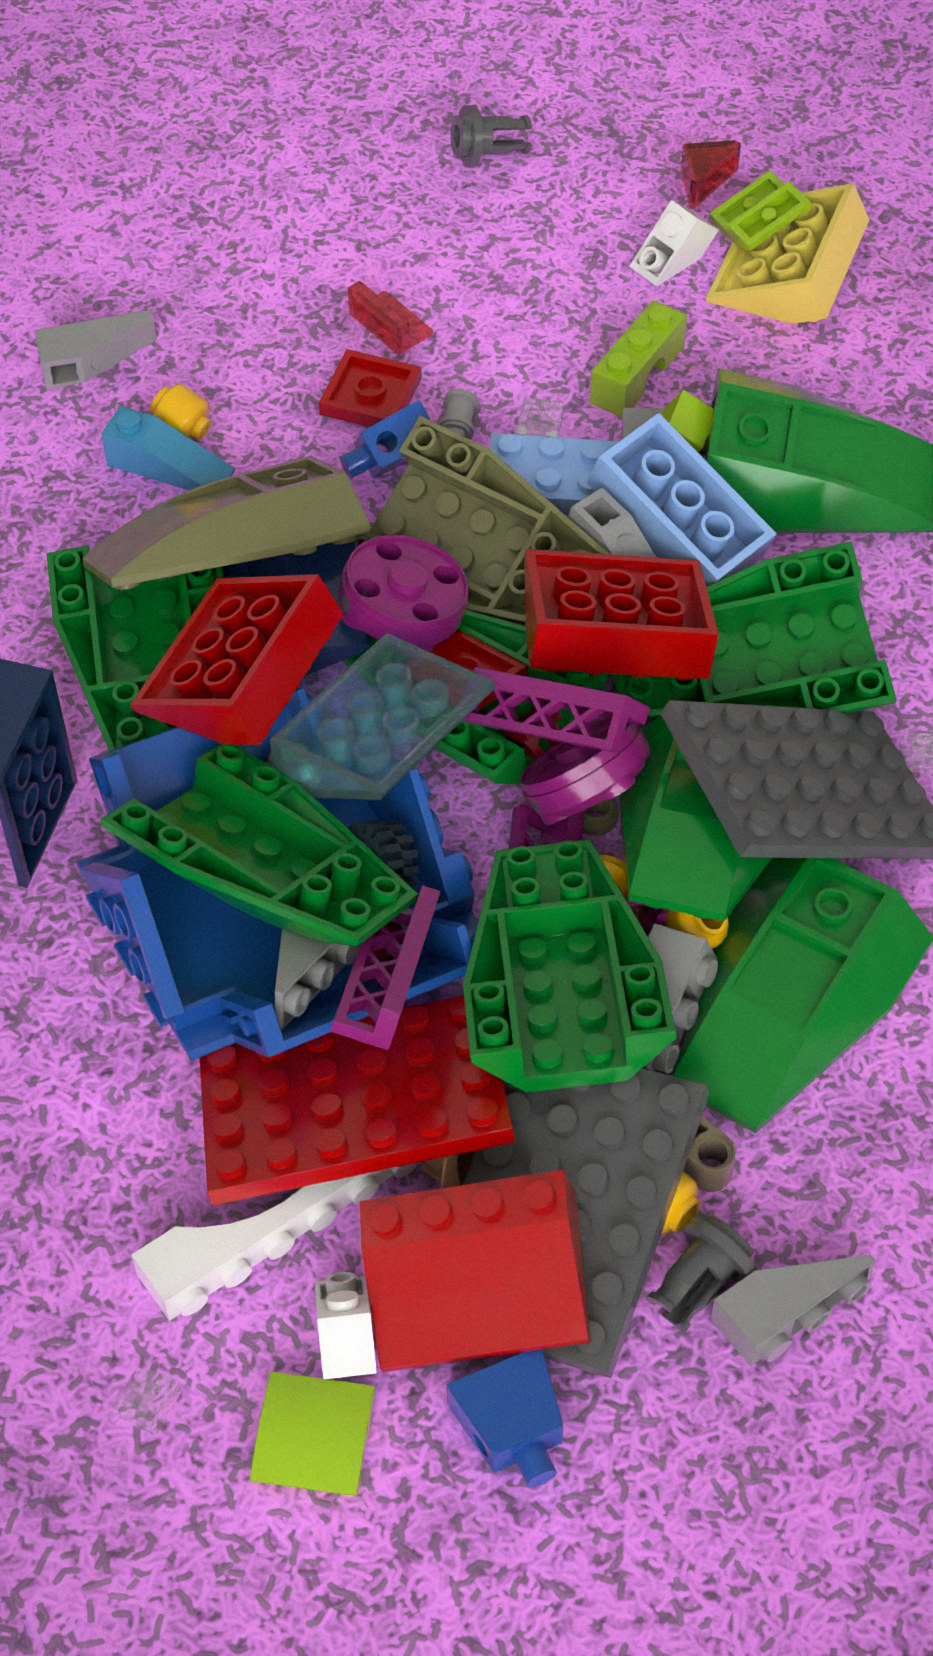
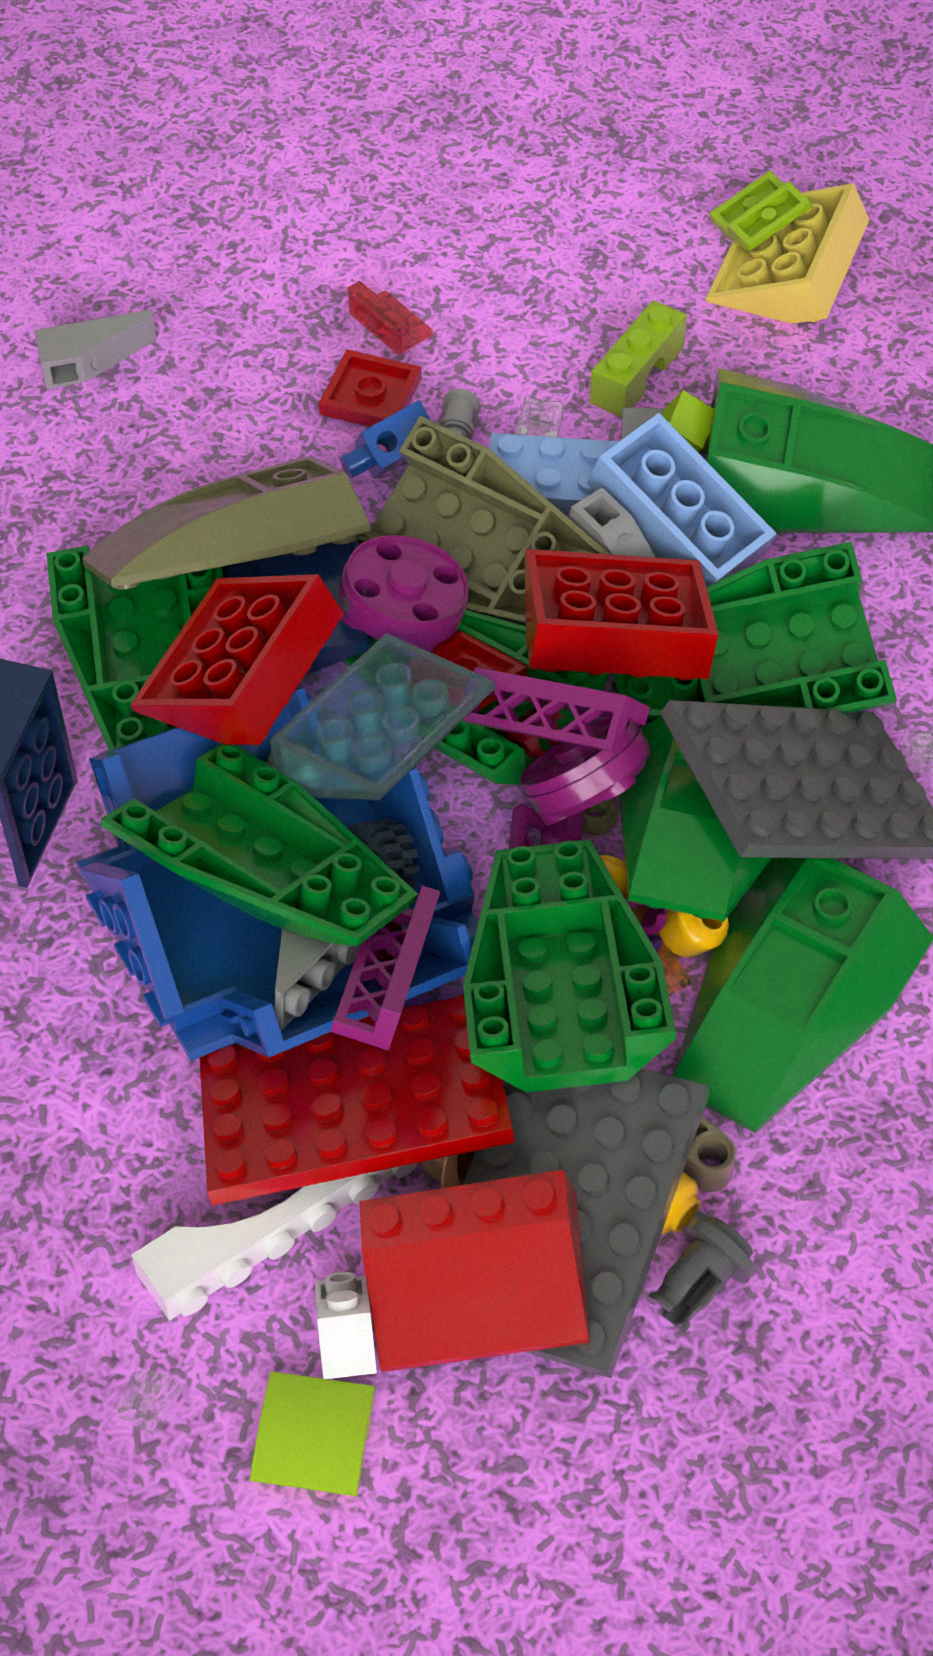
dark azure slope [101,406,235,490] -> none
yellow head [149,384,212,441] -> none
blue torso [447,1350,563,1488] -> none
dark grey piece [451,105,532,167] -> none
white slope [629,200,719,286] -> none
light grey slope [643,923,718,1074] -> none
clear red slope [681,140,741,209] -> none
light grey slope [711,1255,876,1366] -> none

